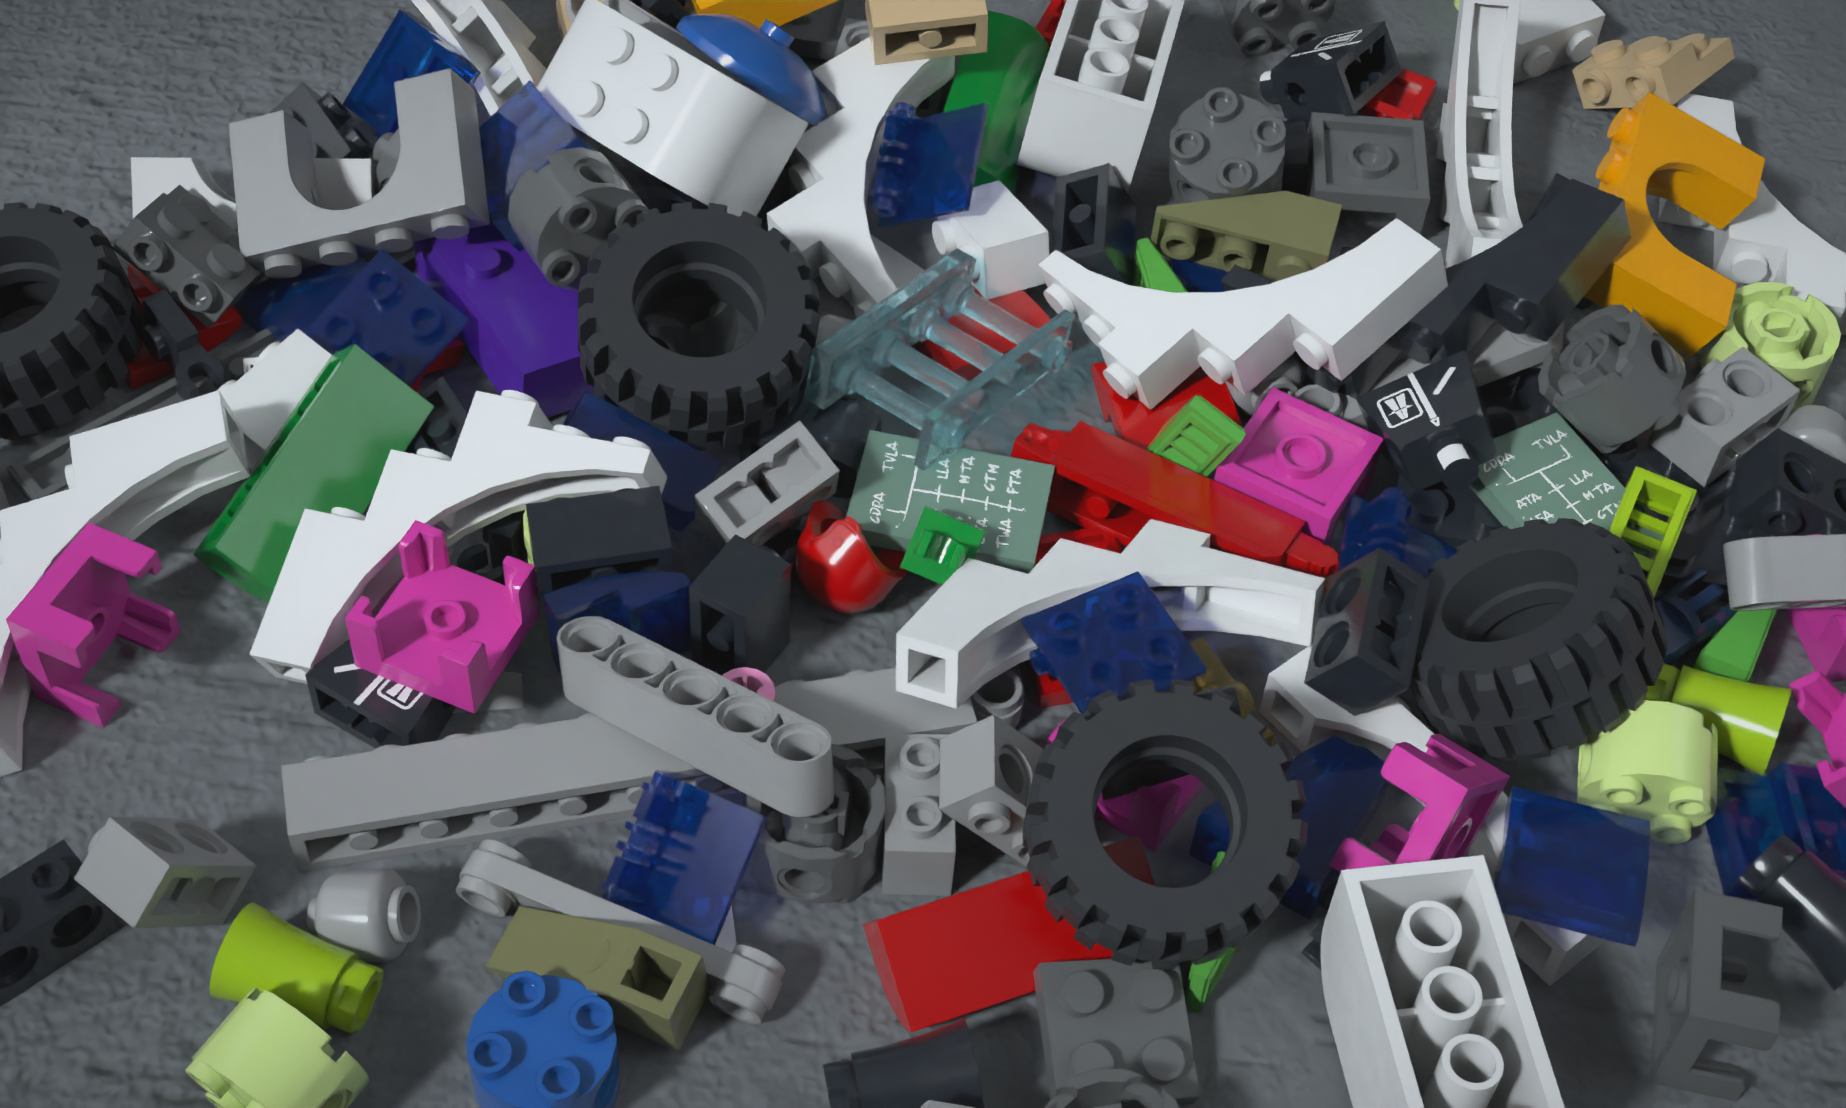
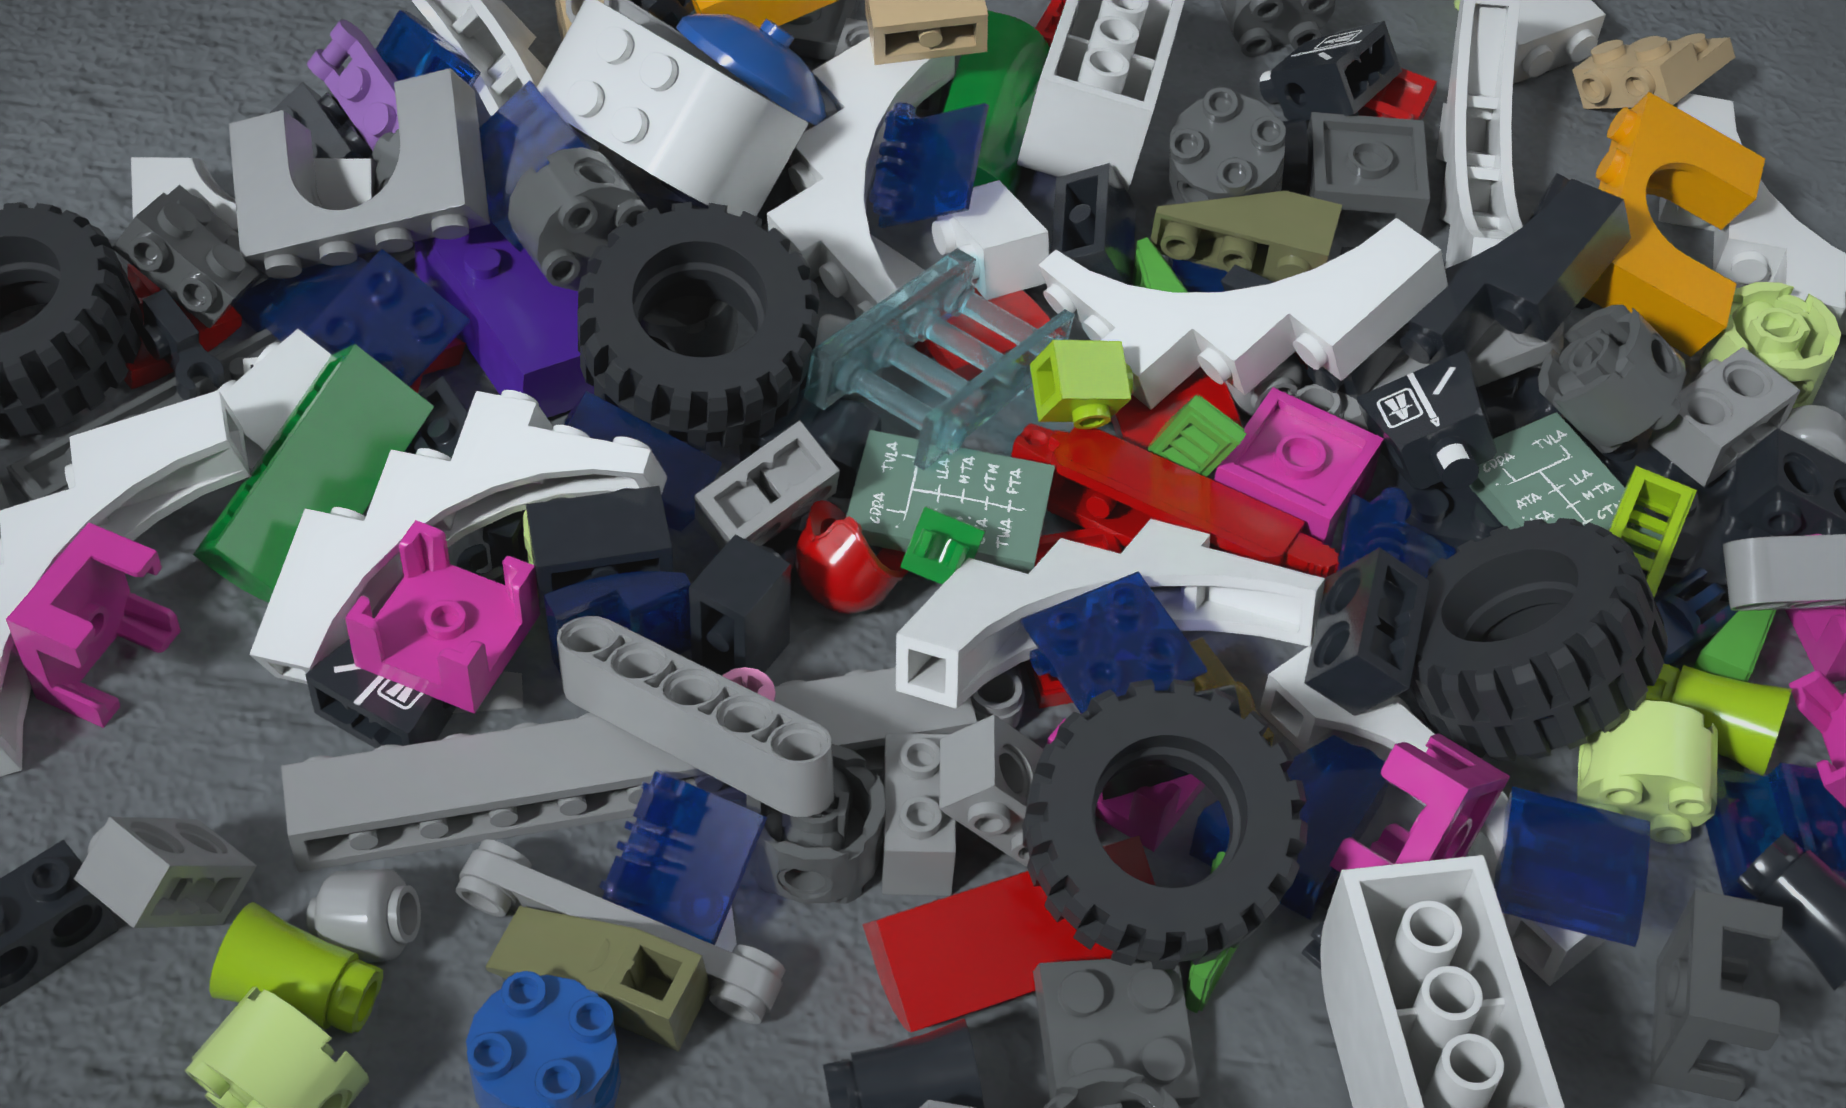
none -> medium lavender plate [307,19,399,151]
none -> lime brick [1030,340,1133,429]

